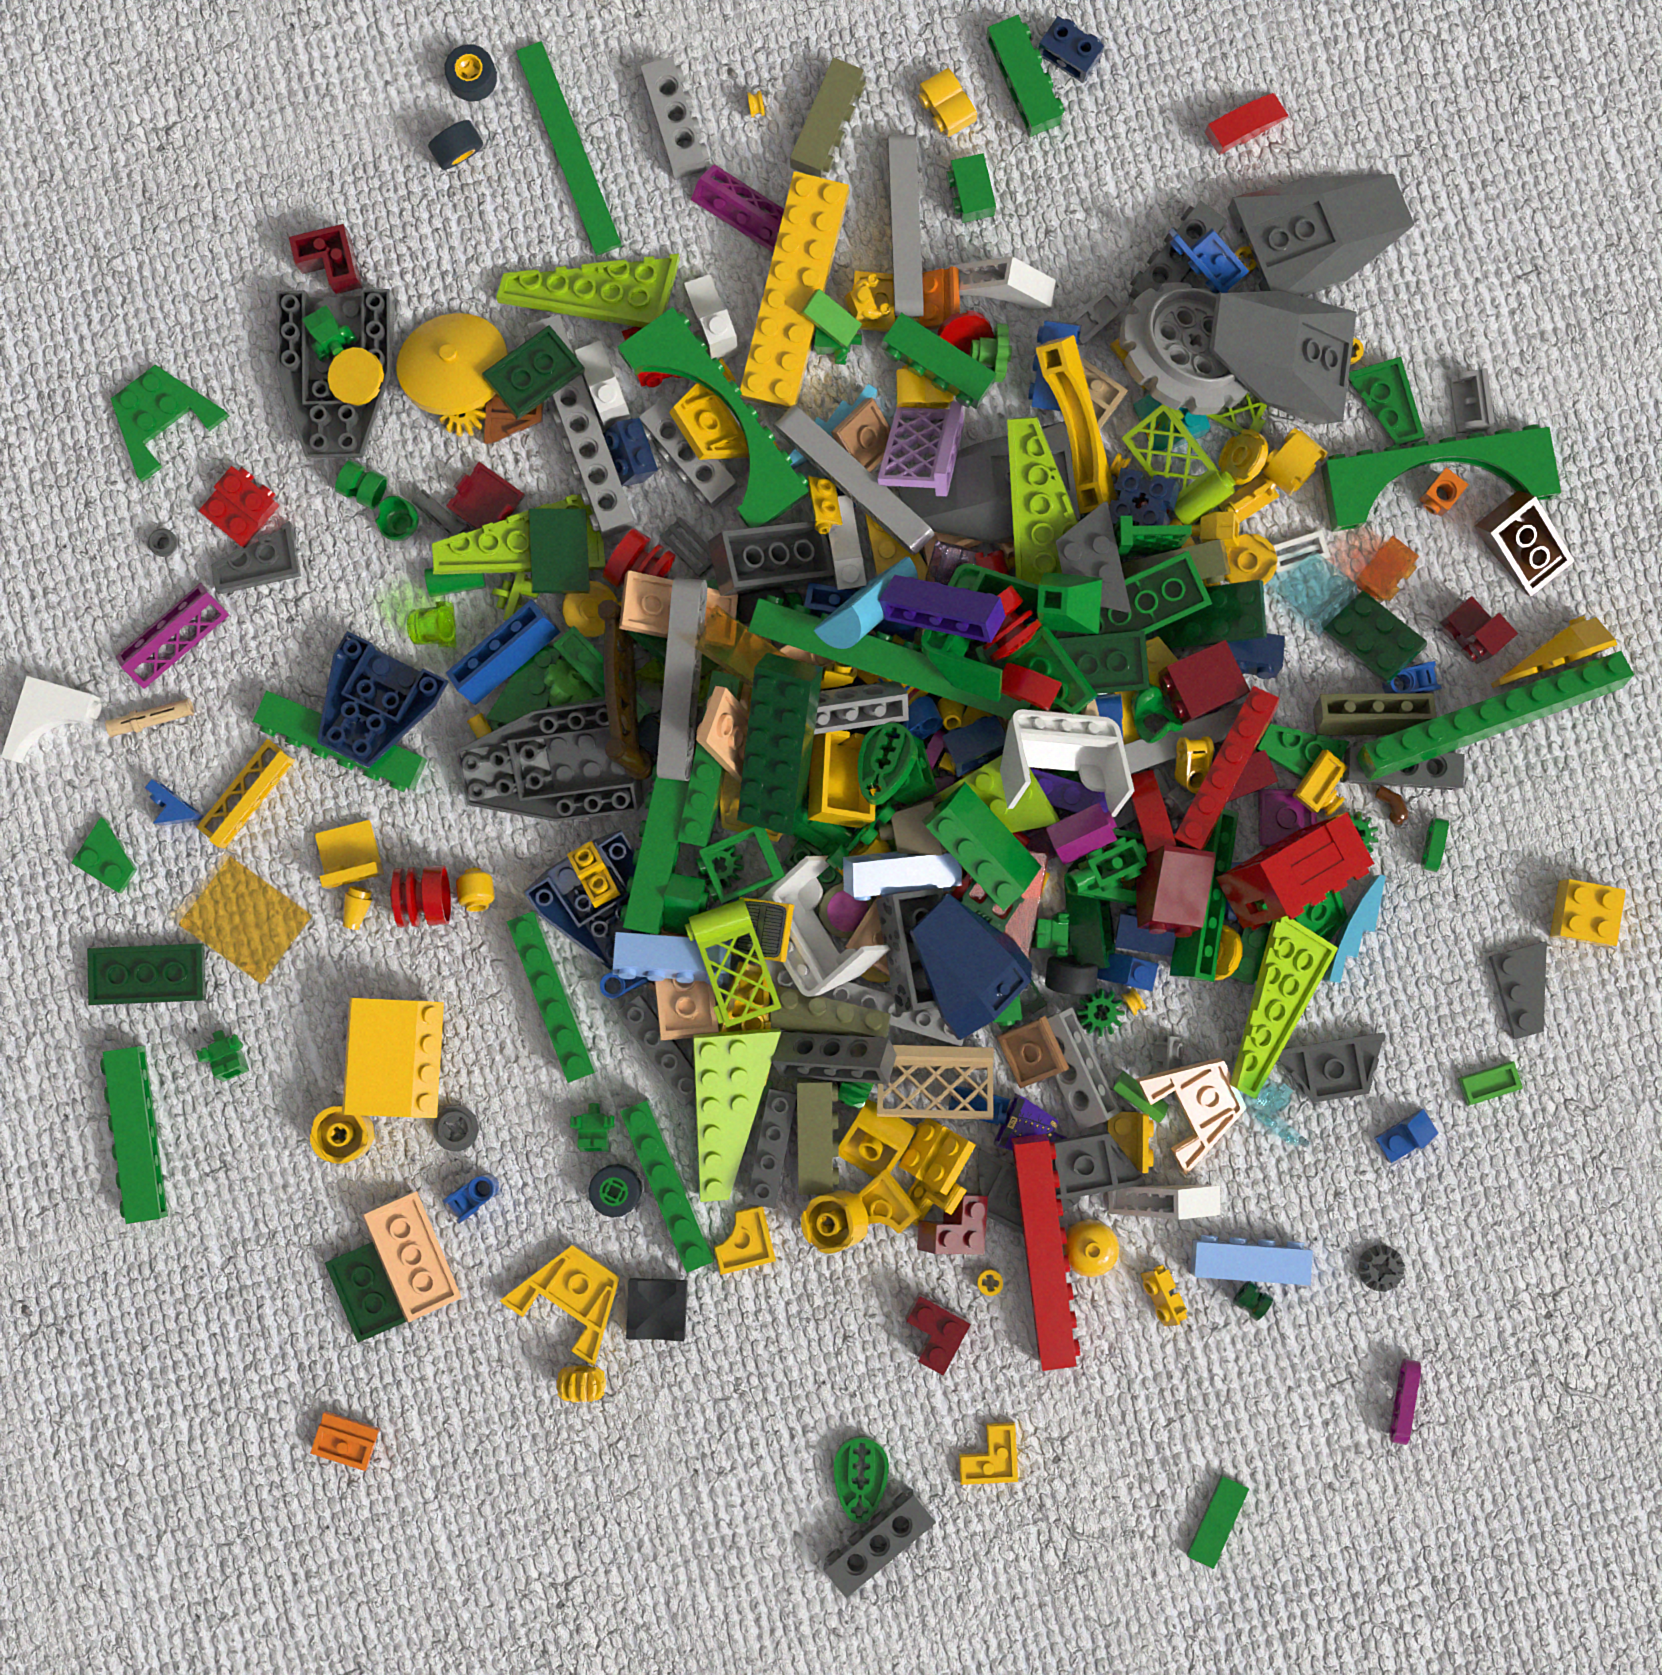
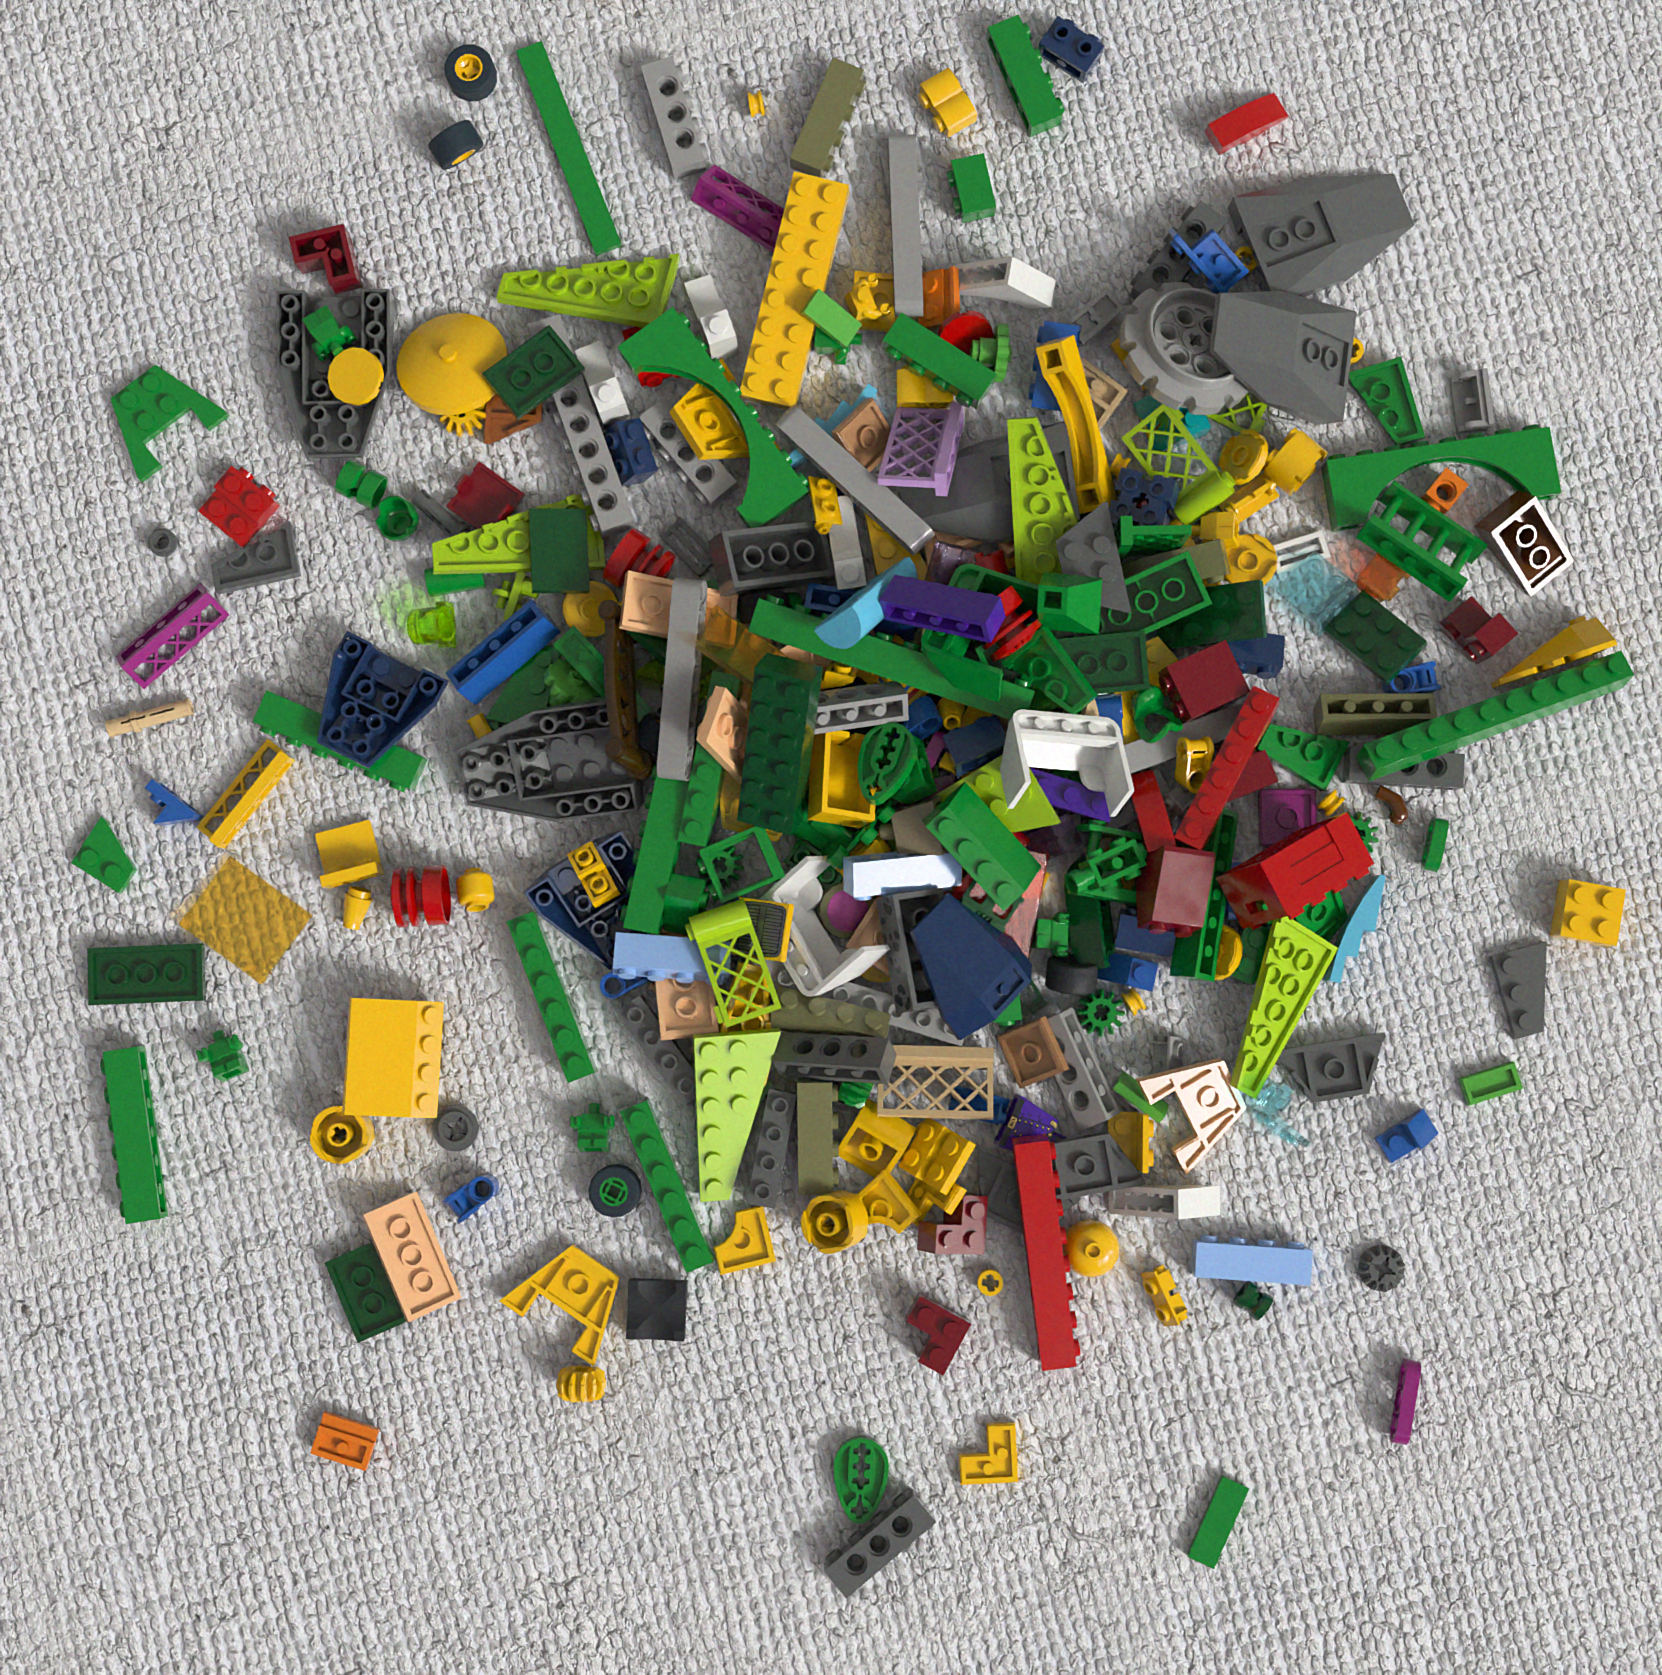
white arch [1,676,101,763] -> none
red slope [1001,663,1062,712] -> none
magenta brick [1046,803,1117,865] -> none
yellow tile [1292,750,1348,813] -> none
none -> green fence [1356,480,1488,602]

